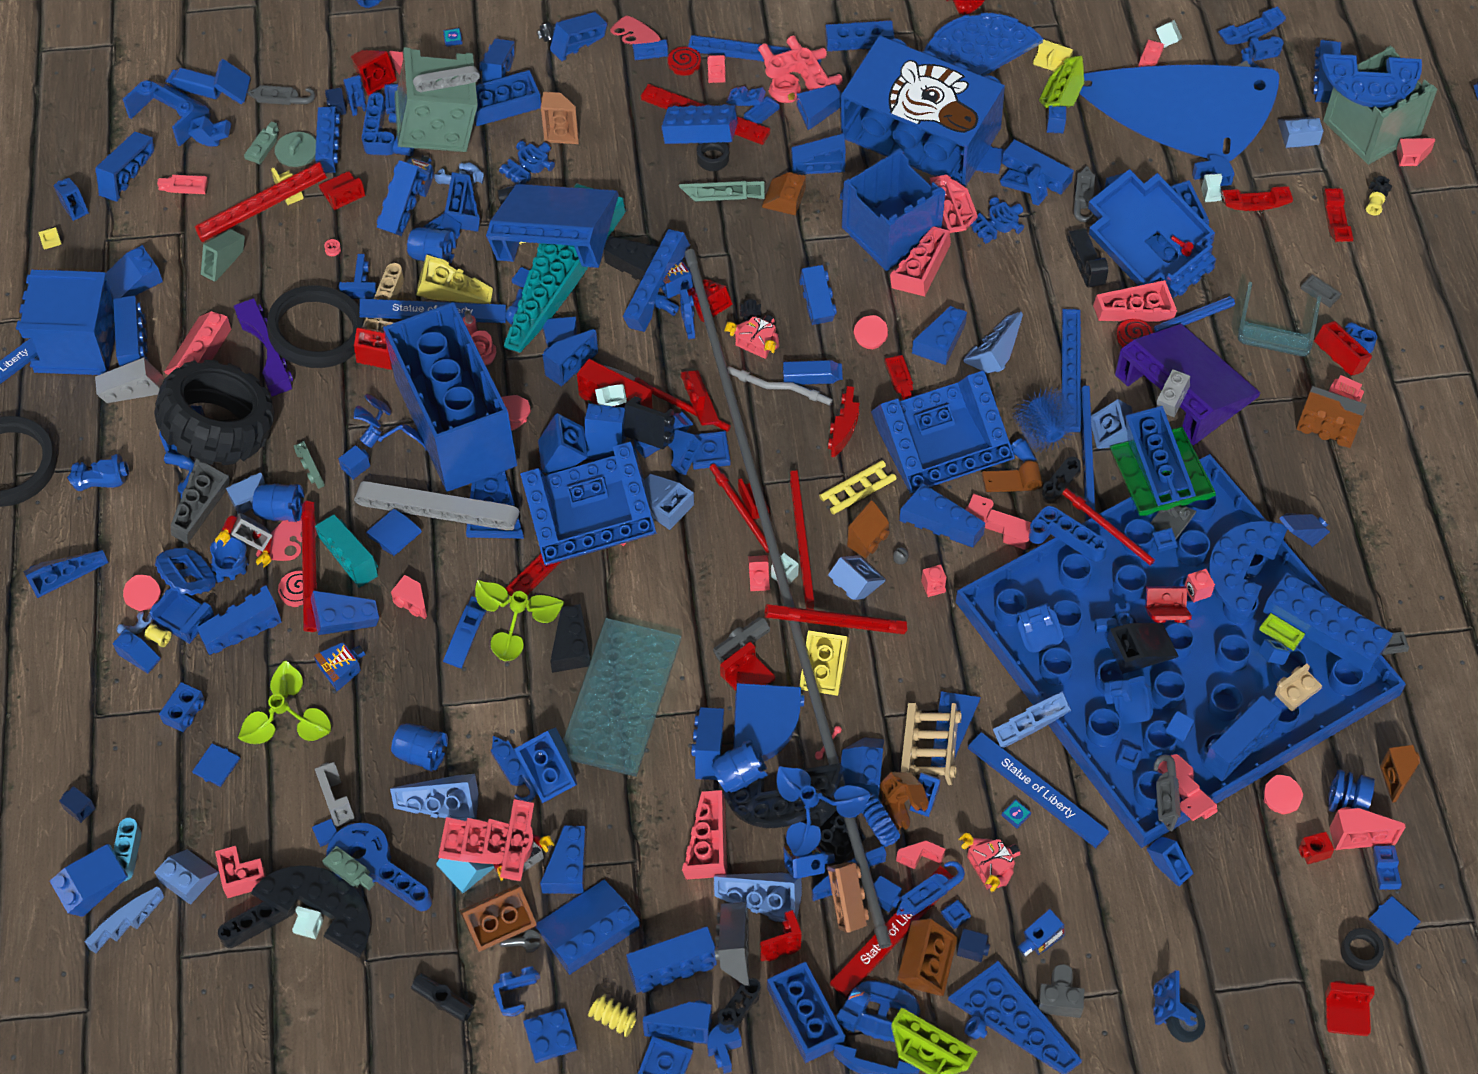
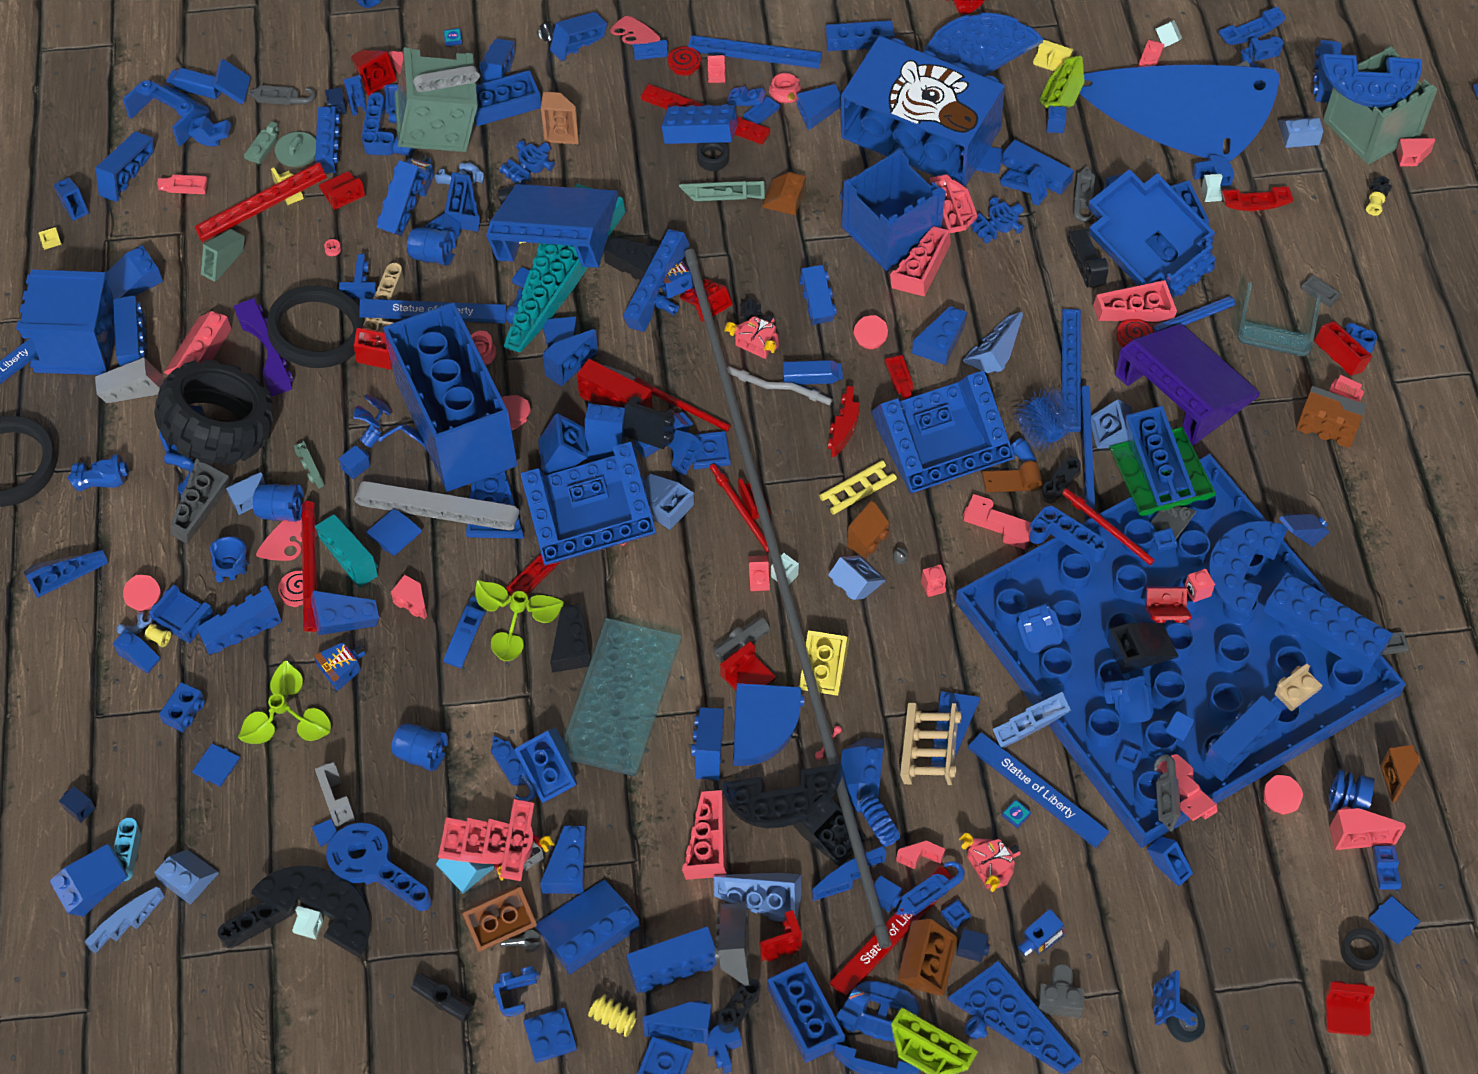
blue piece [155,548,216,596] -> none
torso [215,512,273,568] -> none
coral brick [215,846,266,898] -> none
sand green hinge [322,846,375,890] -> none
medium blue wedge [390,774,479,821] -> none
light yellow wedge [416,255,493,304] -> none
coral piece [463,310,478,335] -> none
light aqua panel [595,384,627,406] -> none
blue wing [680,289,695,339] -> none
red bracket [681,370,719,426] -> none
blue piece [711,739,769,793] -> none
coral pin [758,36,843,91] -> none
red piece [764,604,908,635] -> none
blue plant [777,766,871,856] -> none
blue torso [783,846,835,879] -> none
red tile [790,470,814,610] -> none
blue wedge [791,133,846,174] -> none
nougat slope [827,862,869,933] -> none
dark orange piece [881,772,929,830] -> none
blue wedge [899,484,986,548] -> none
blue slope [910,772,941,817] -> none
blue bar [1094,603,1133,633] -> none
light grey brick [1157,369,1190,417] -> none
red hand [1171,236,1193,256] -> none
lime tile [1259,613,1305,651] -> none
blue slope [1259,639,1290,665] -> none
red brick [1299,832,1335,865] -> none
red slope [1324,188,1353,242] -> none

